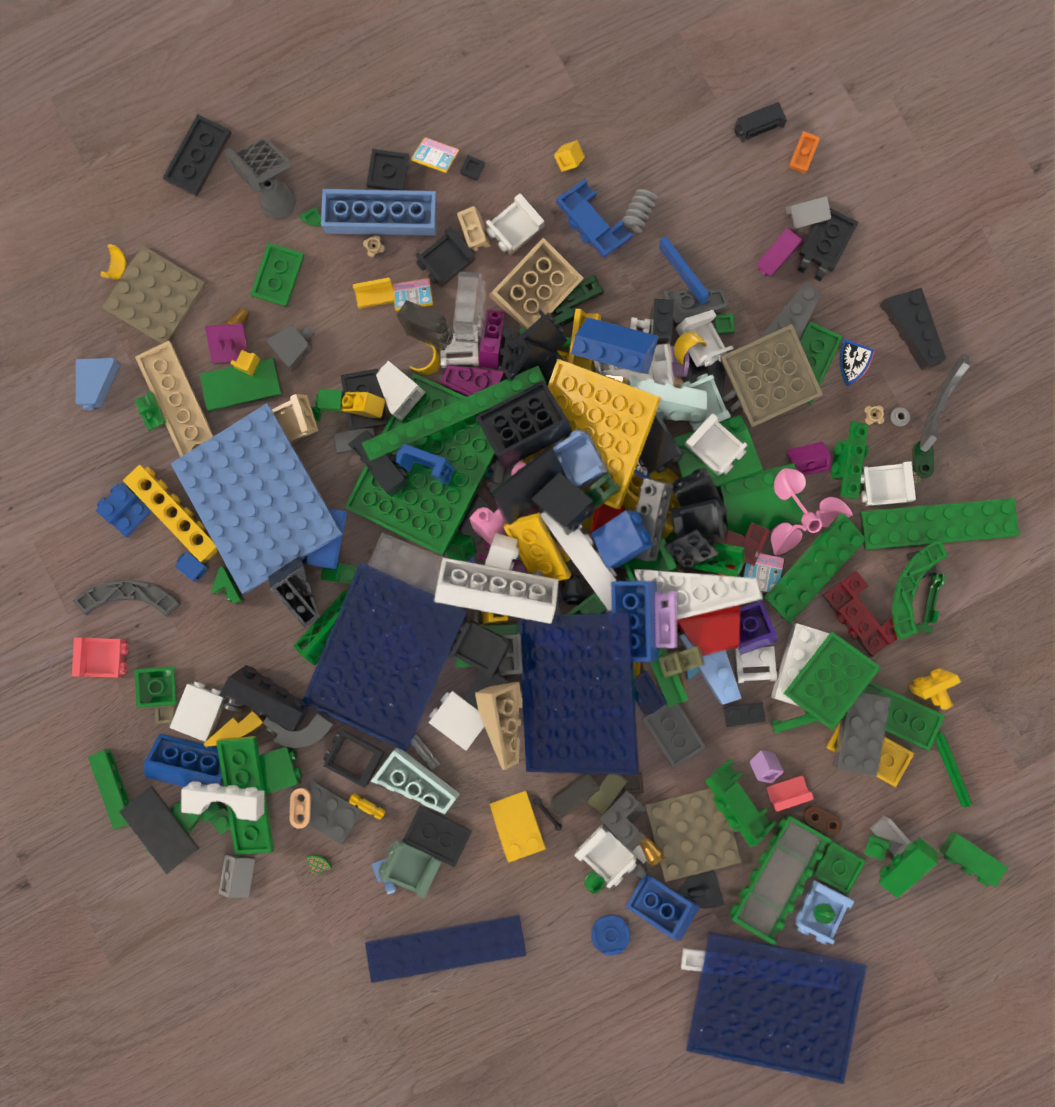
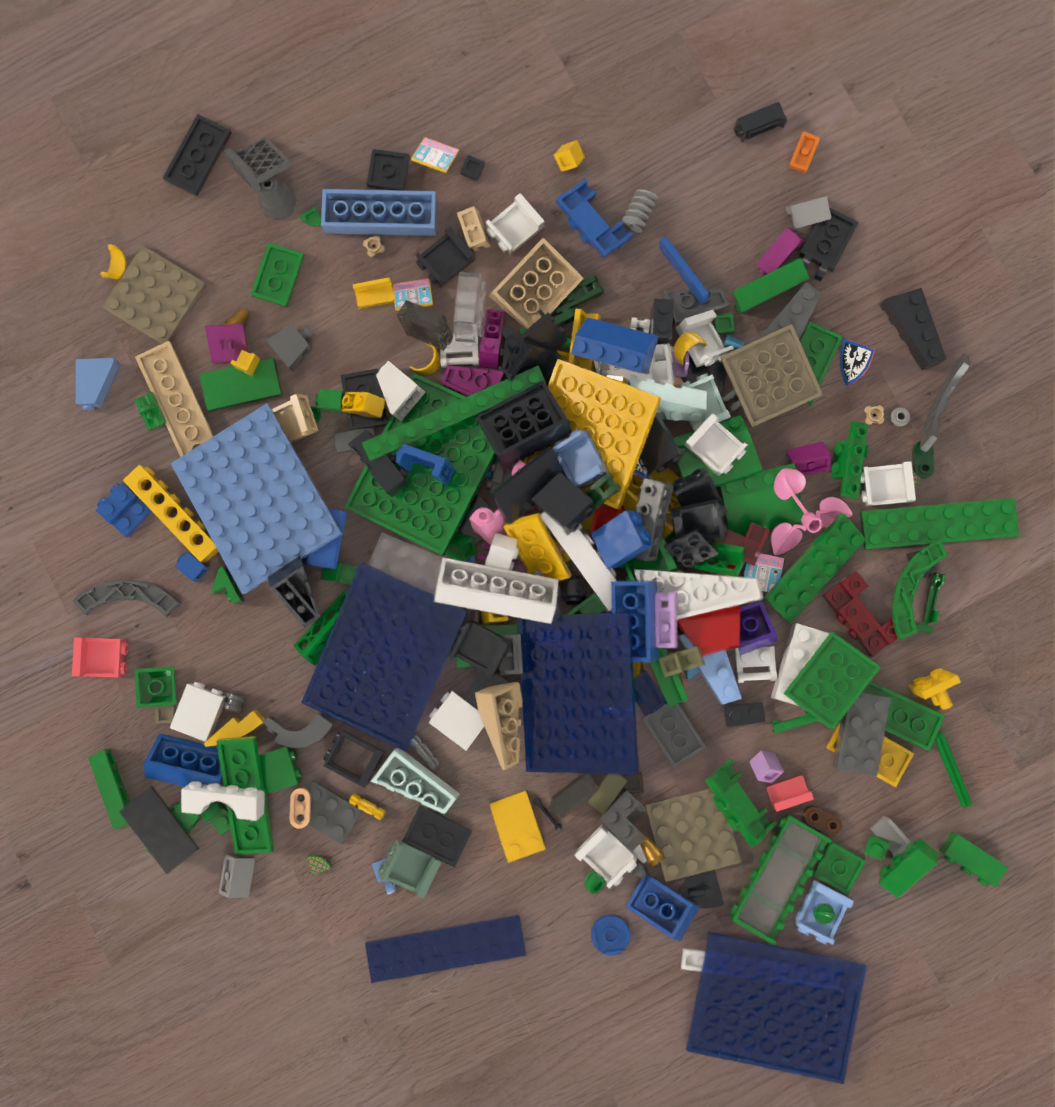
black wedge [219,665,310,731] -> none
none -> dark azure slope [723,335,745,351]
none -> green panel [733,258,810,312]

